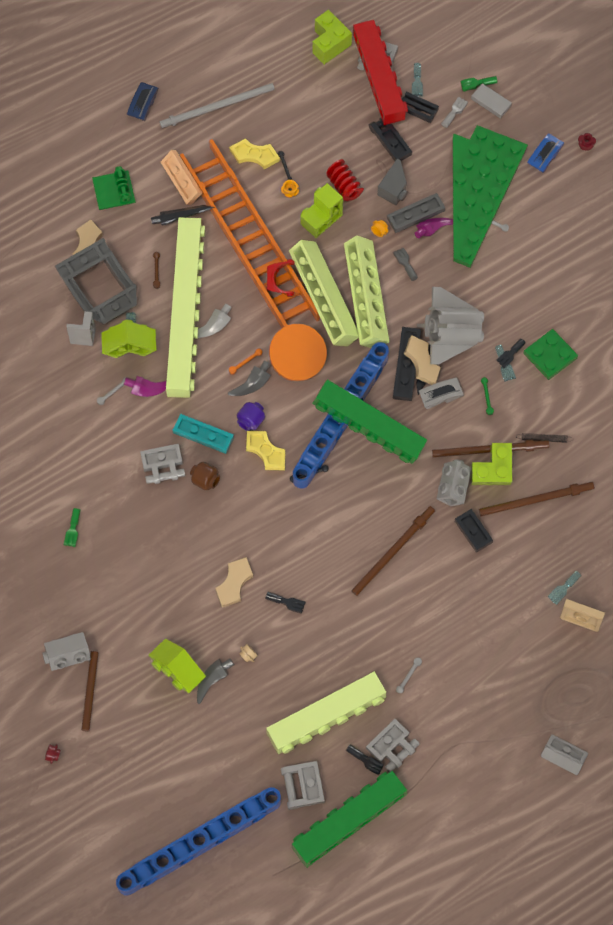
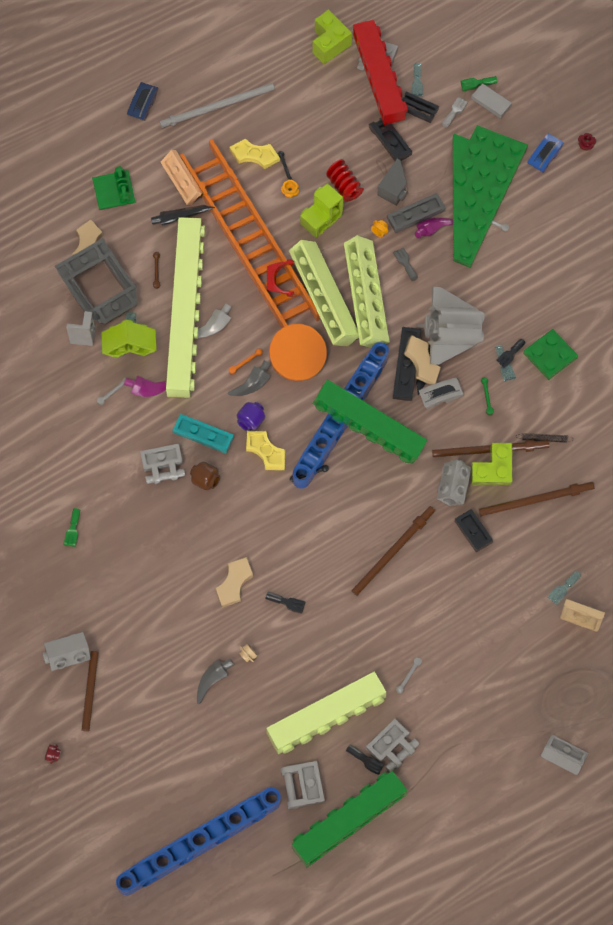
lime brick [148,638,206,693] -> none

